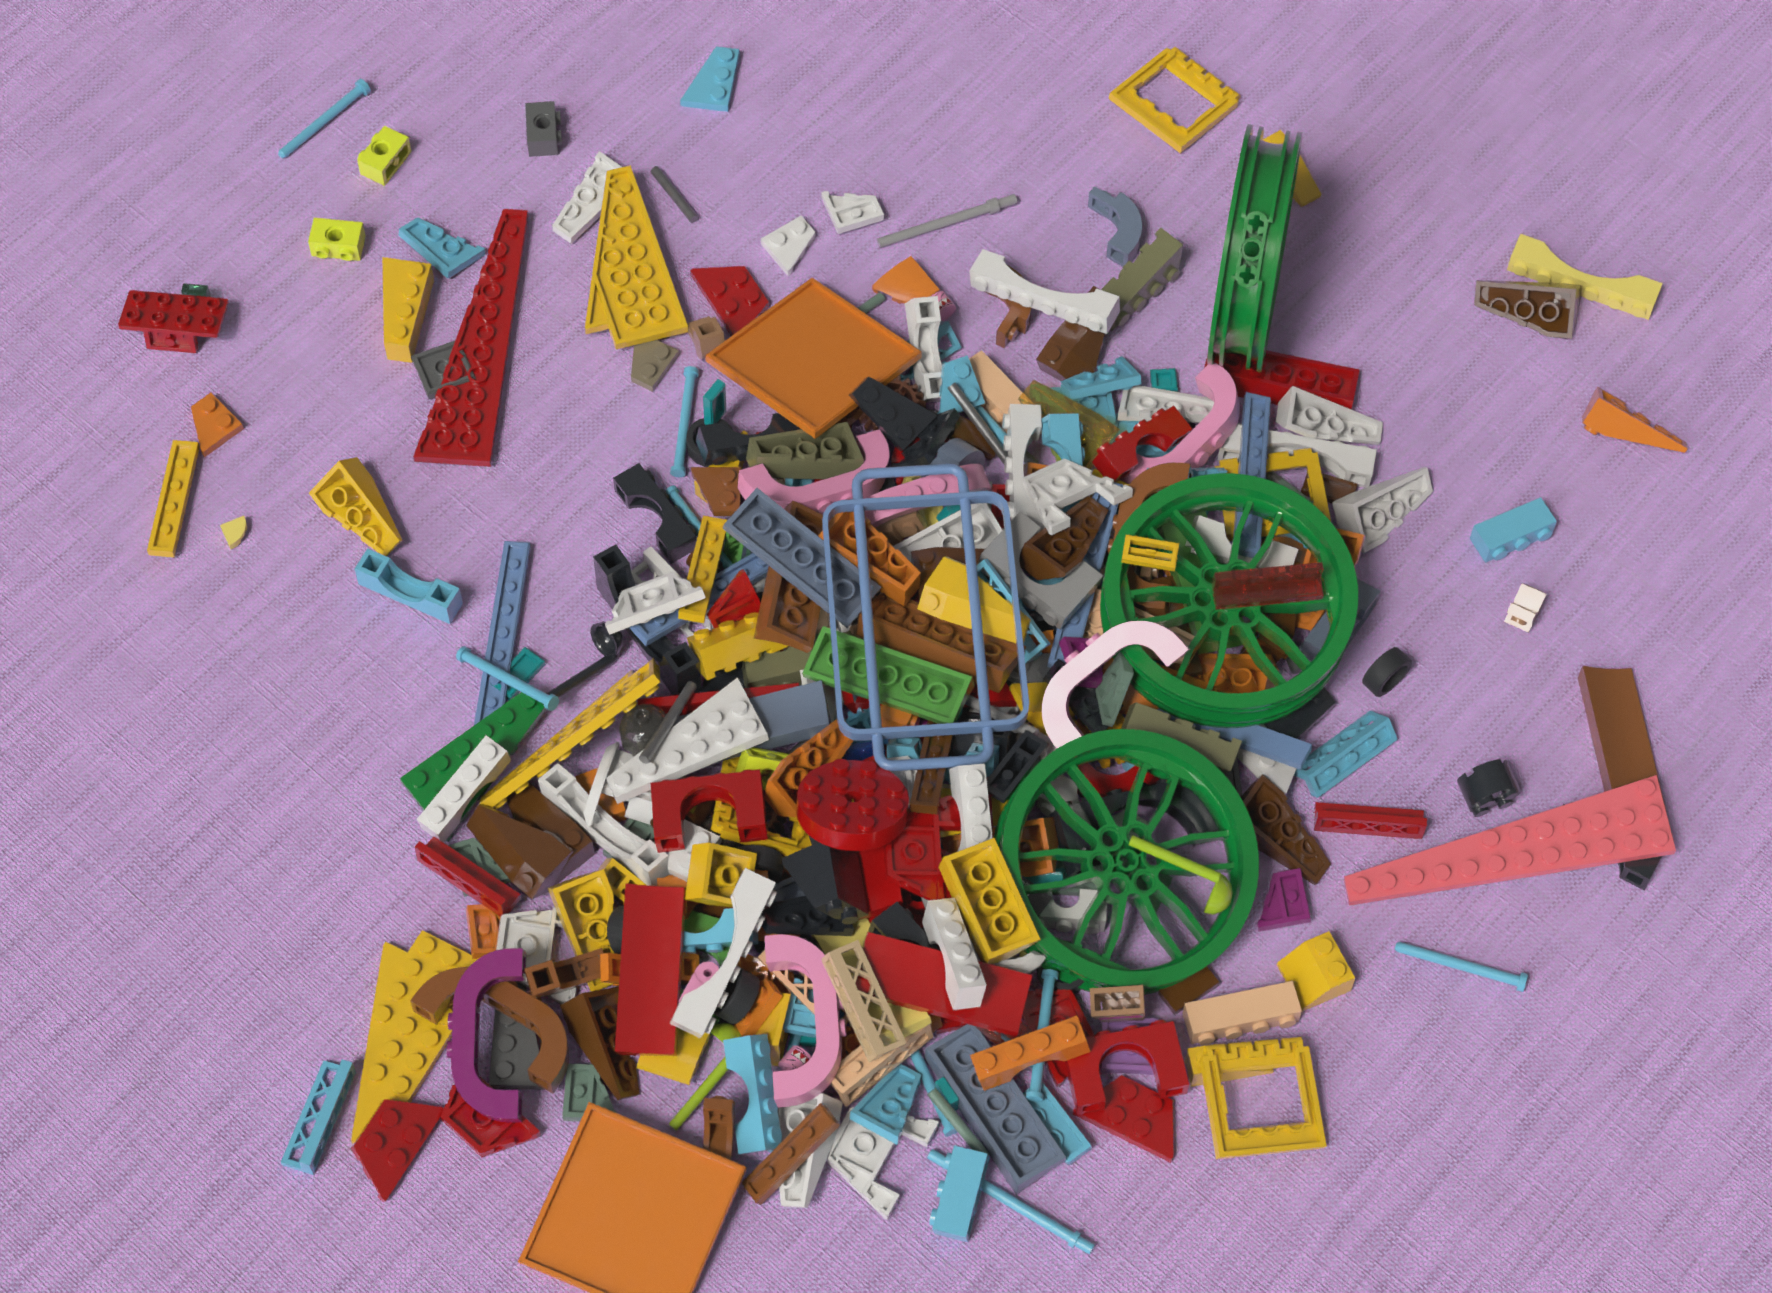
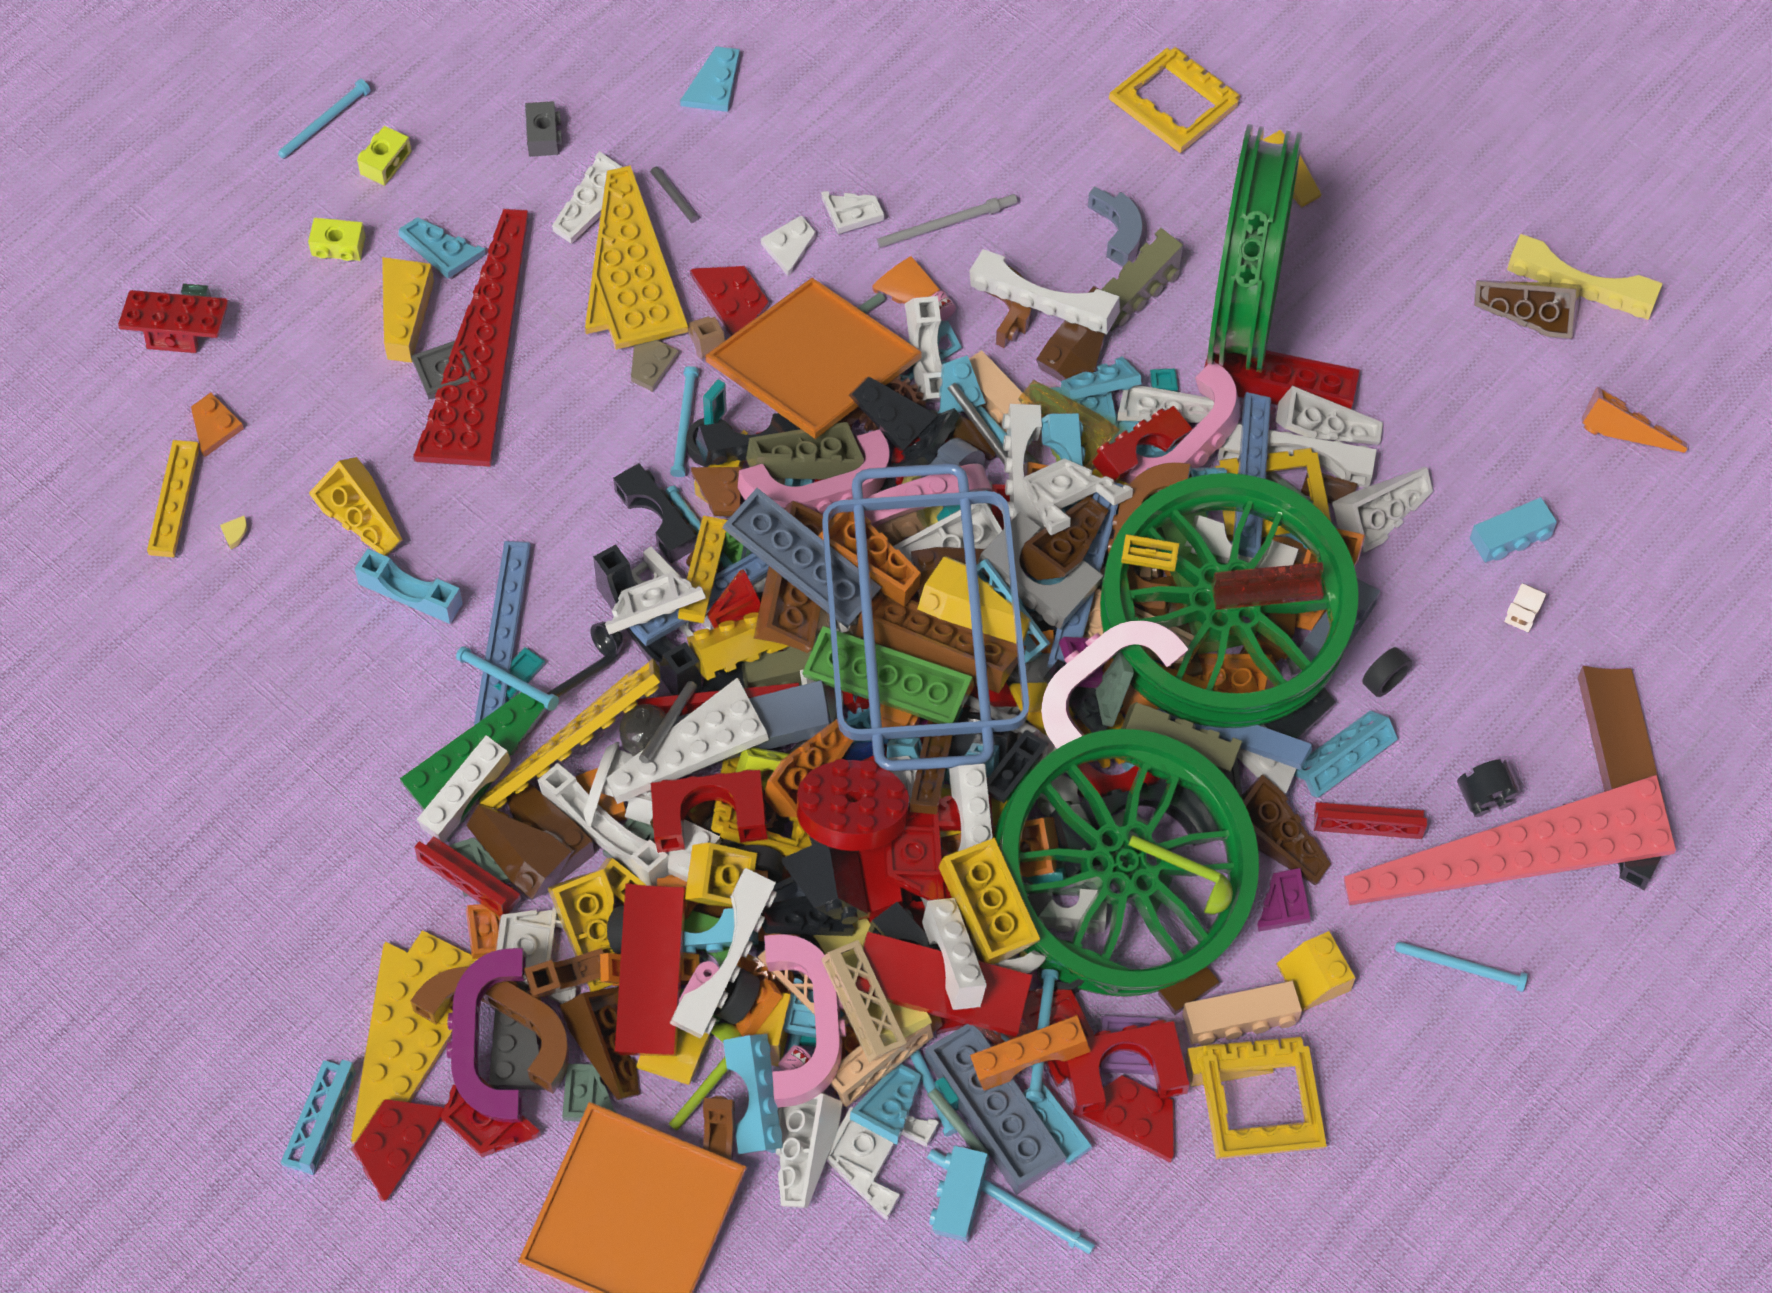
dark orange tile [742,1103,840,1205] -> none
medium nougat torso [1090,985,1145,1022] -> none

